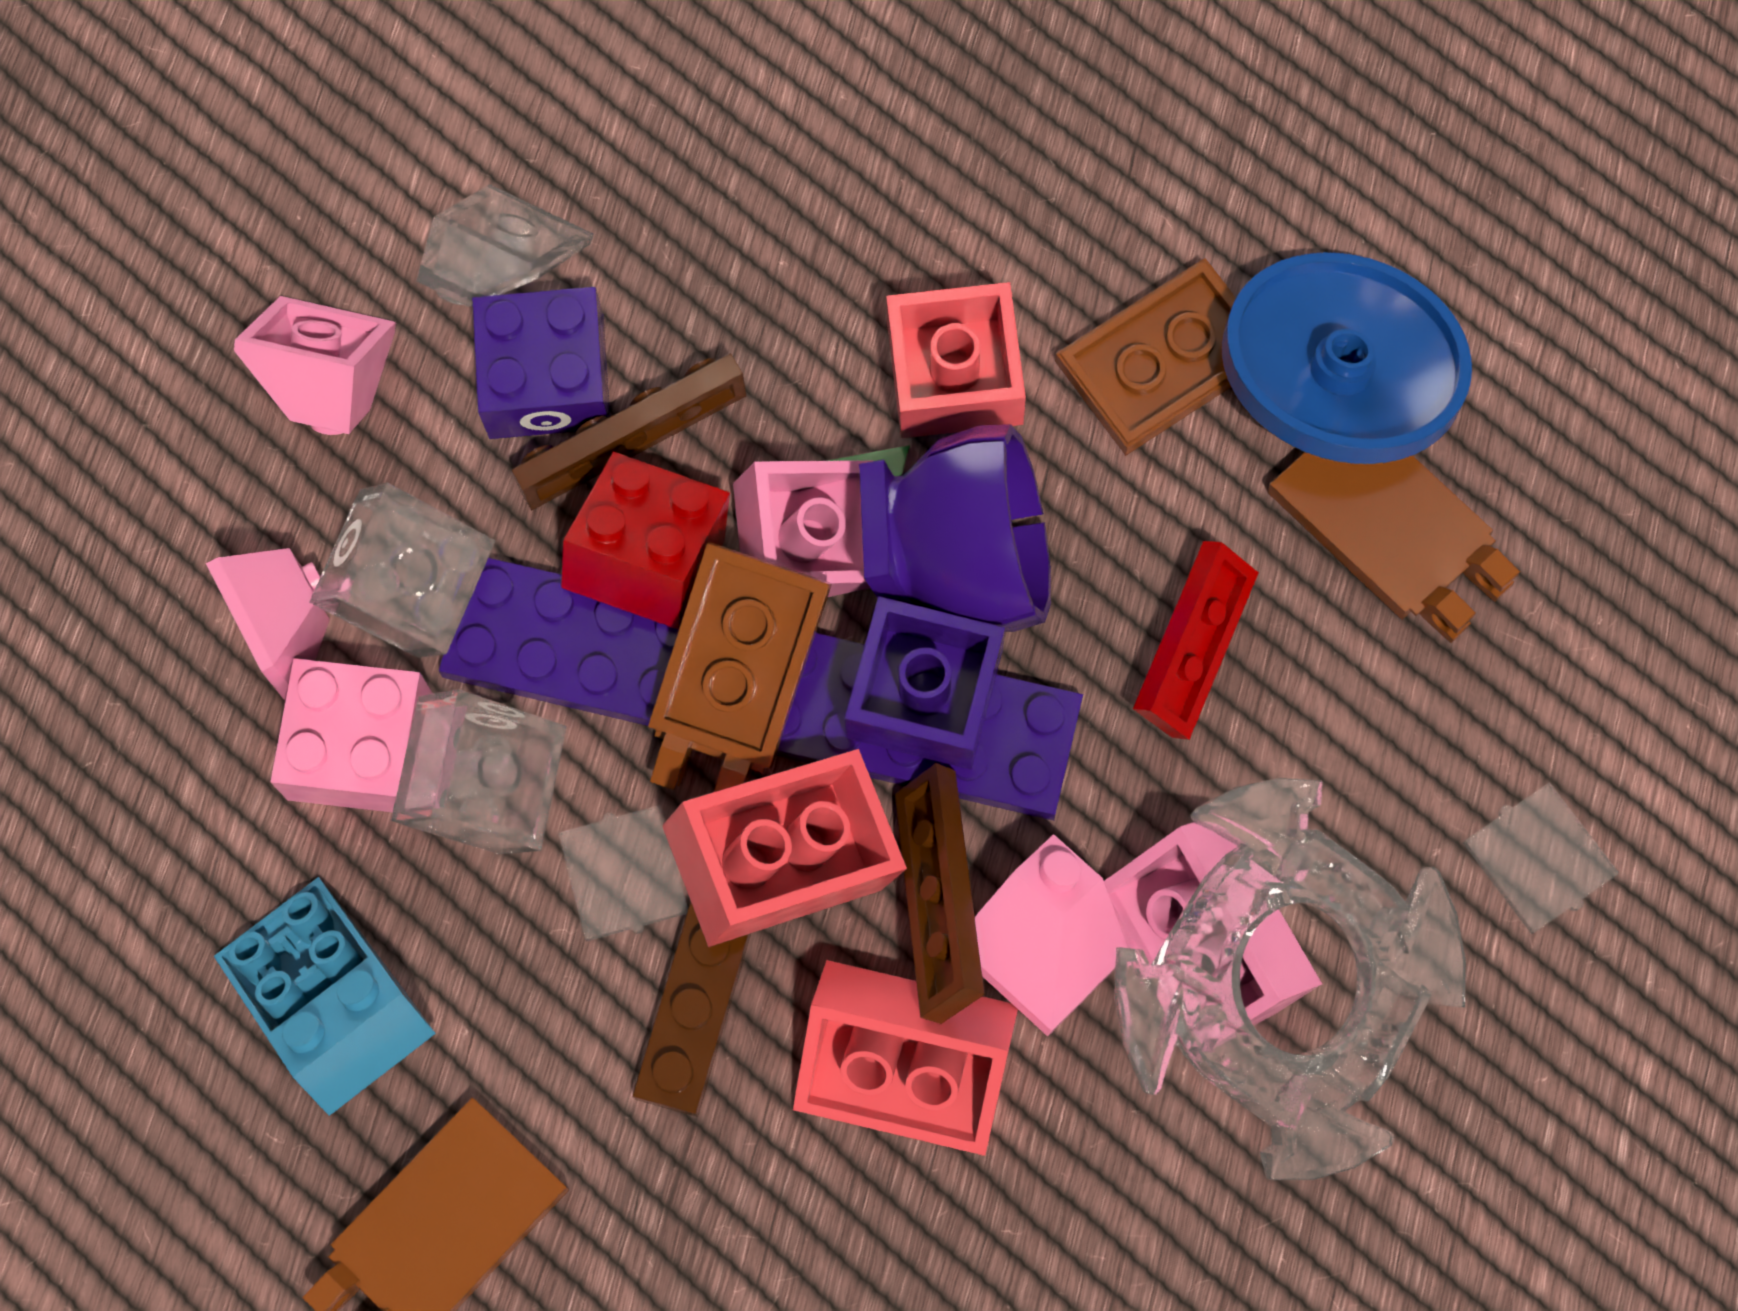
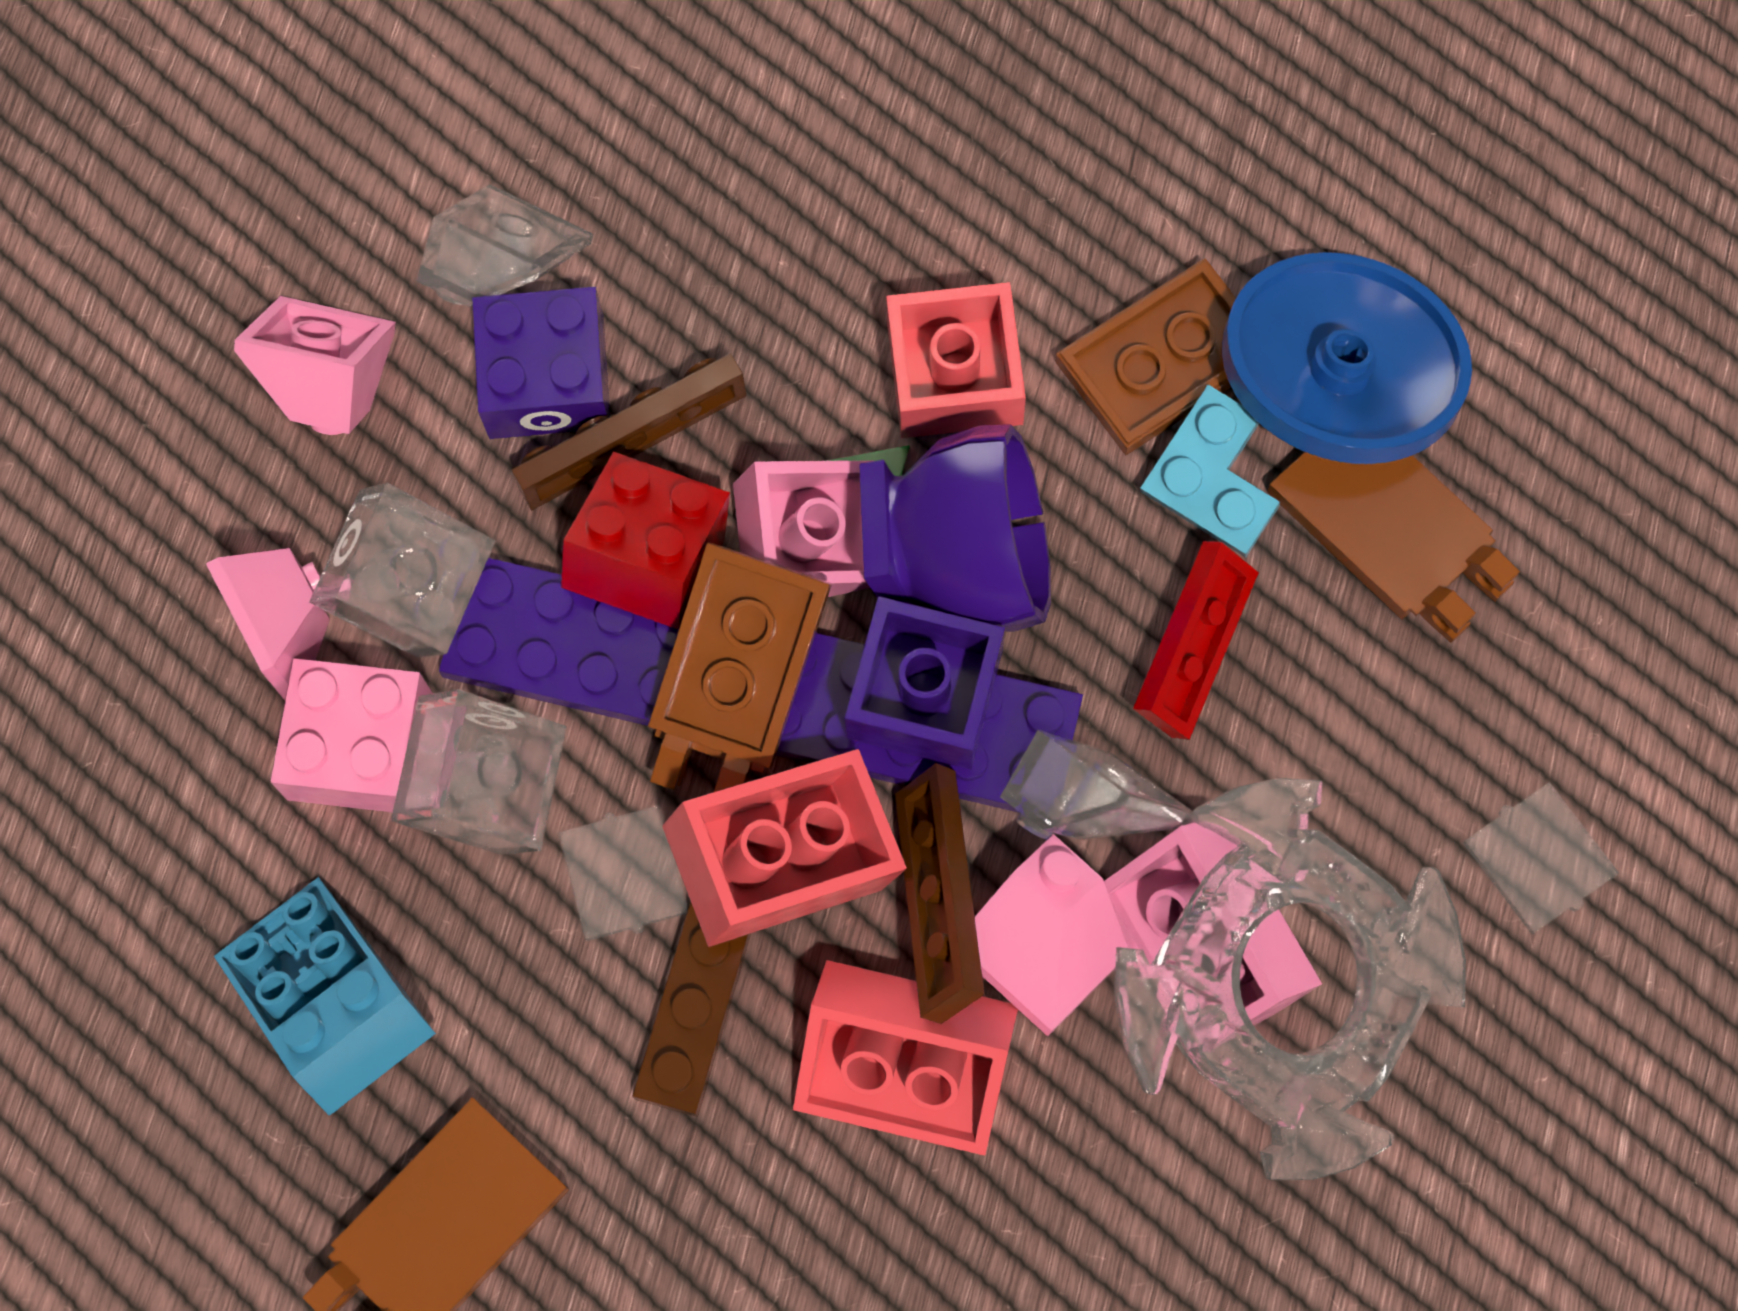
none -> clear slope [1000,730,1199,840]
none -> medium azure plate [1140,385,1280,558]

